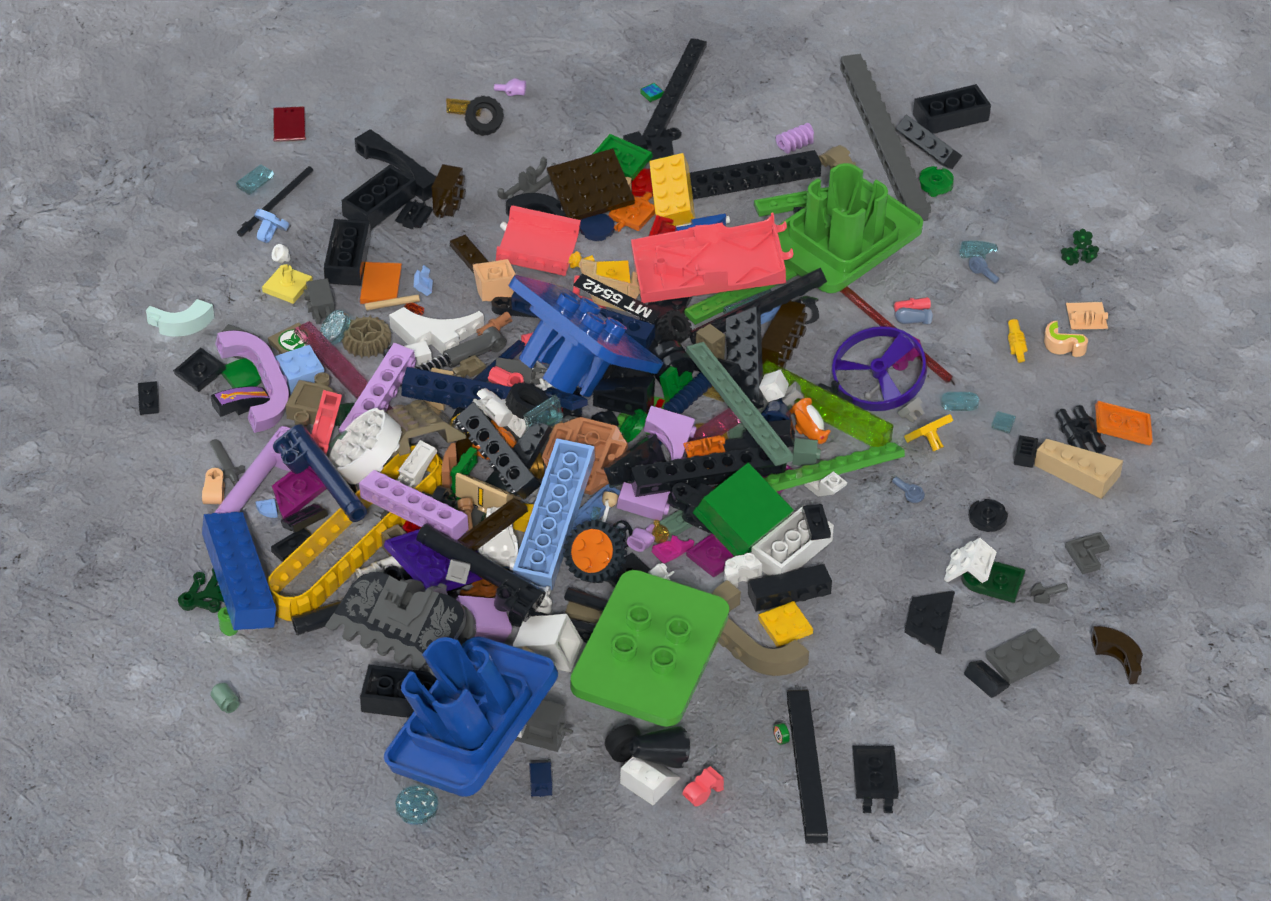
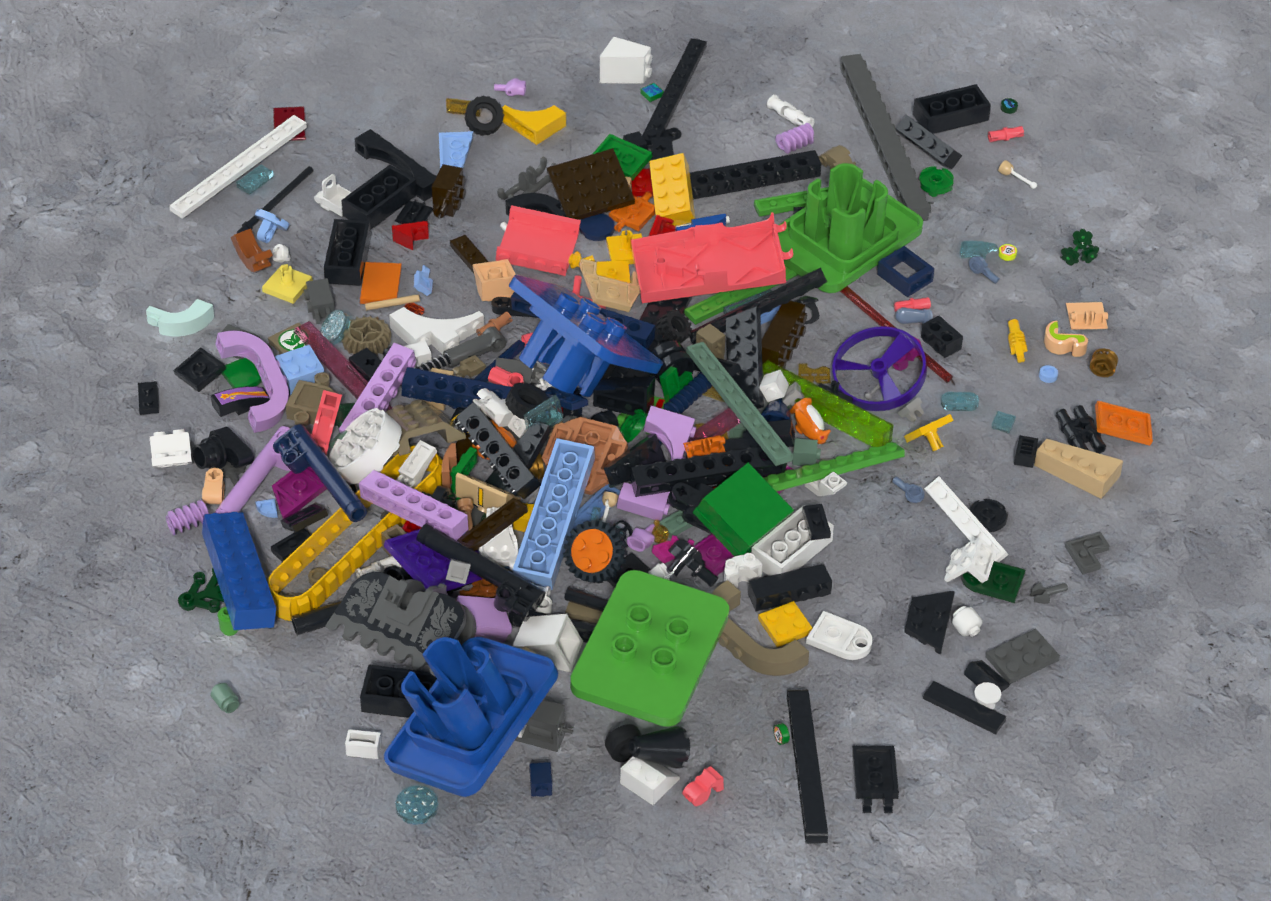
black sticker [573,274,661,324] -> none
dark brown arch [1091,626,1143,684] -> none
none -> white bracket [150,429,193,468]
none -> lavender piece [166,500,209,536]
none -> white plate [169,115,307,219]
none -> black beam [193,427,254,469]
none -> dark orange arch [231,228,273,272]
none -> dark tan tile [308,568,327,586]
none -> white piece [314,174,352,217]
none -> white piece [345,730,381,759]
none -> black brick [349,347,390,385]
none -> red slope [392,221,429,250]
none -> light blue wing [439,131,473,168]
none -> yellow arch [502,105,566,145]
none -> white slope [600,37,652,83]
none -> yellow tile [606,230,642,264]
none -> black pin [667,540,719,587]
none -> white piece [767,95,814,127]
none -> clear yellow piece [798,364,831,384]
none -> white plate [806,611,872,660]
none -> dark blue window [877,246,935,297]
none -> black brick [921,316,963,358]
none -> black tile [923,681,1006,735]
none -> white tile [924,477,1008,562]
none -> white head [952,606,982,637]
none -> white piece [974,682,1001,710]
none -> coral pin [988,126,1024,142]
none -> hinge [998,160,1037,189]
none -> tile [999,244,1017,261]
none -> dark green tile [1000,98,1018,114]
none -> light blue tile [1039,365,1058,383]
none -> pearl gold wheel [1090,348,1118,378]

